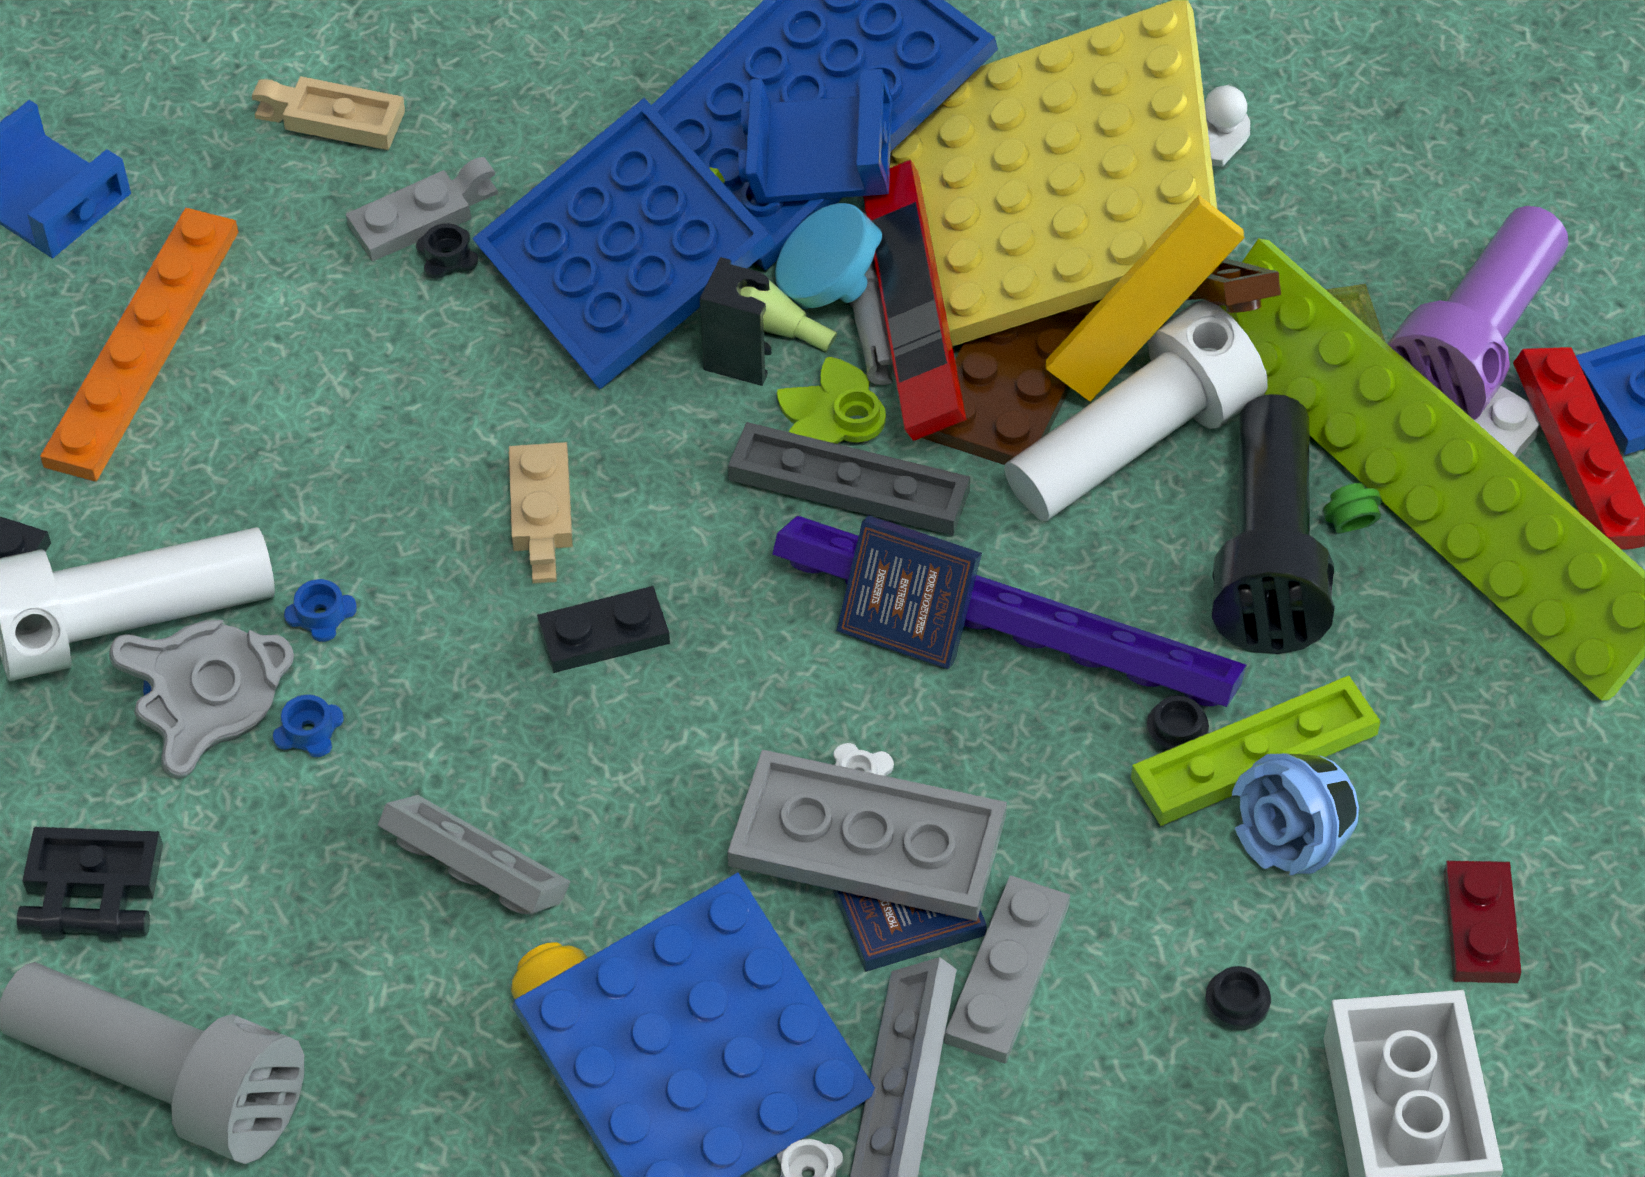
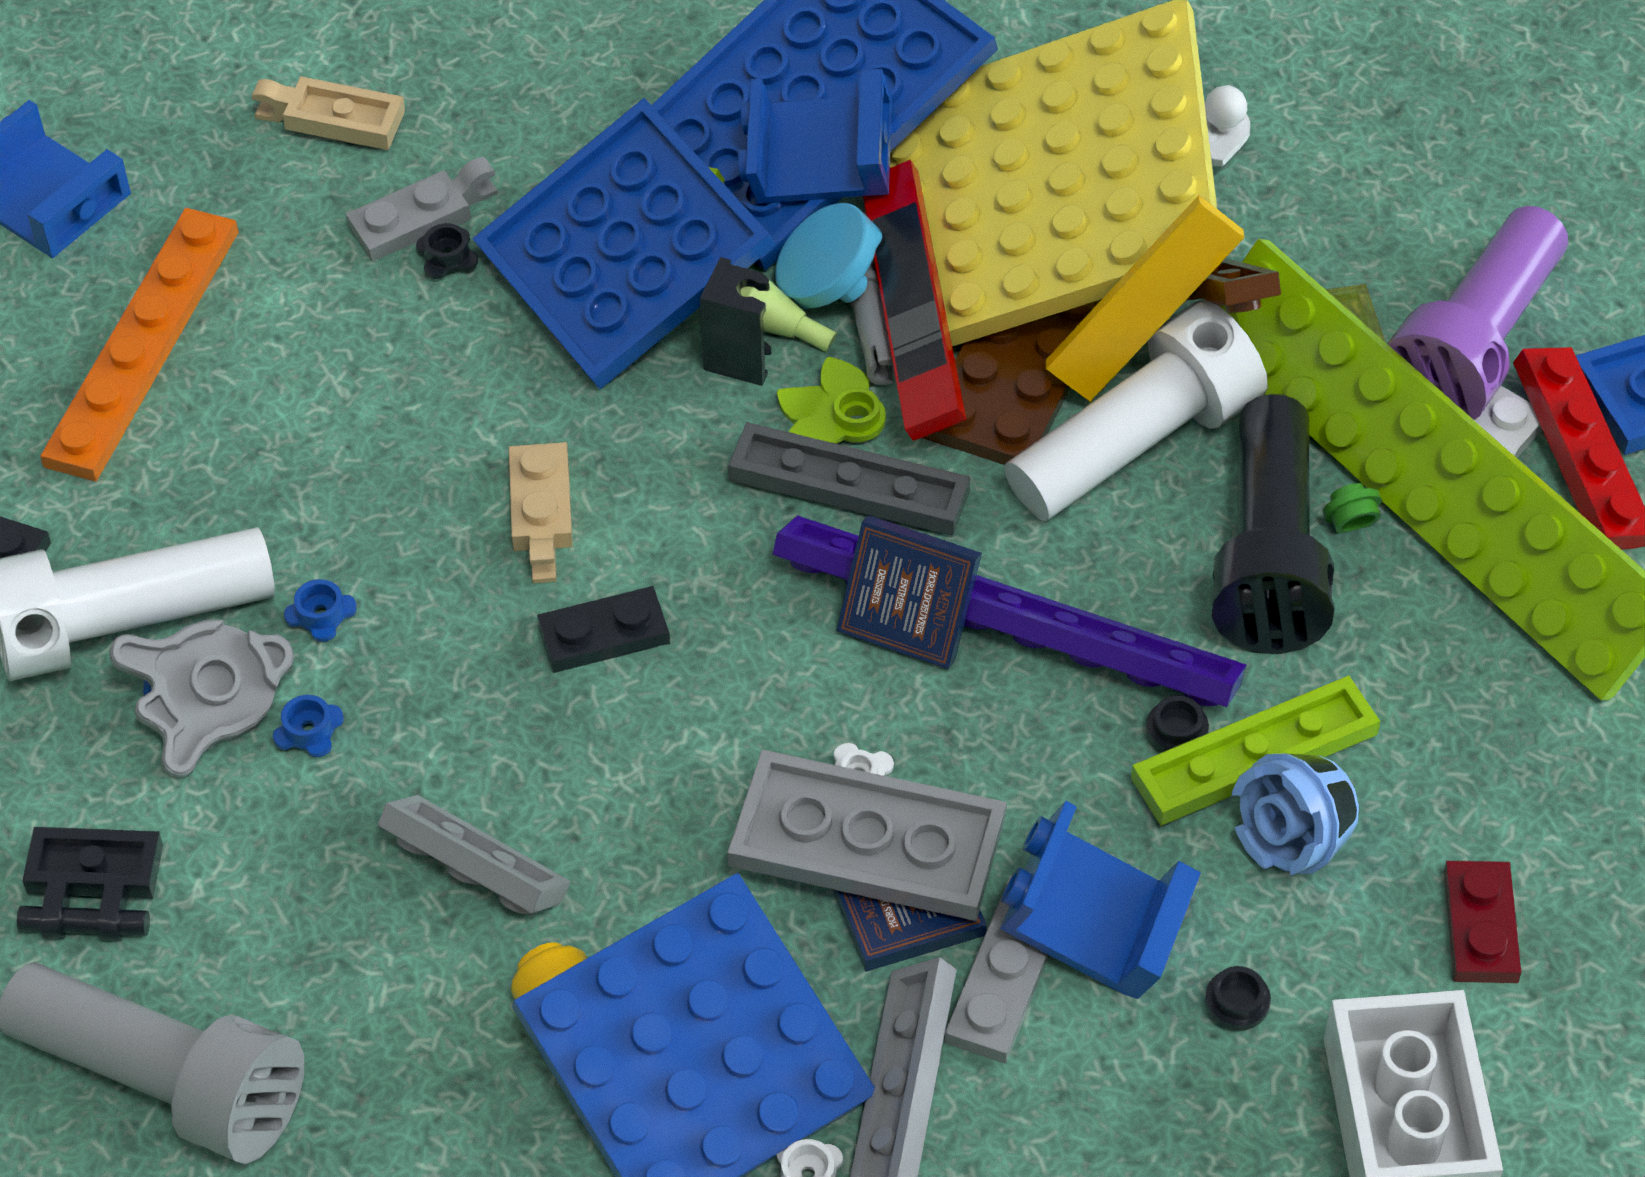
none -> blue panel [1000,801,1201,999]

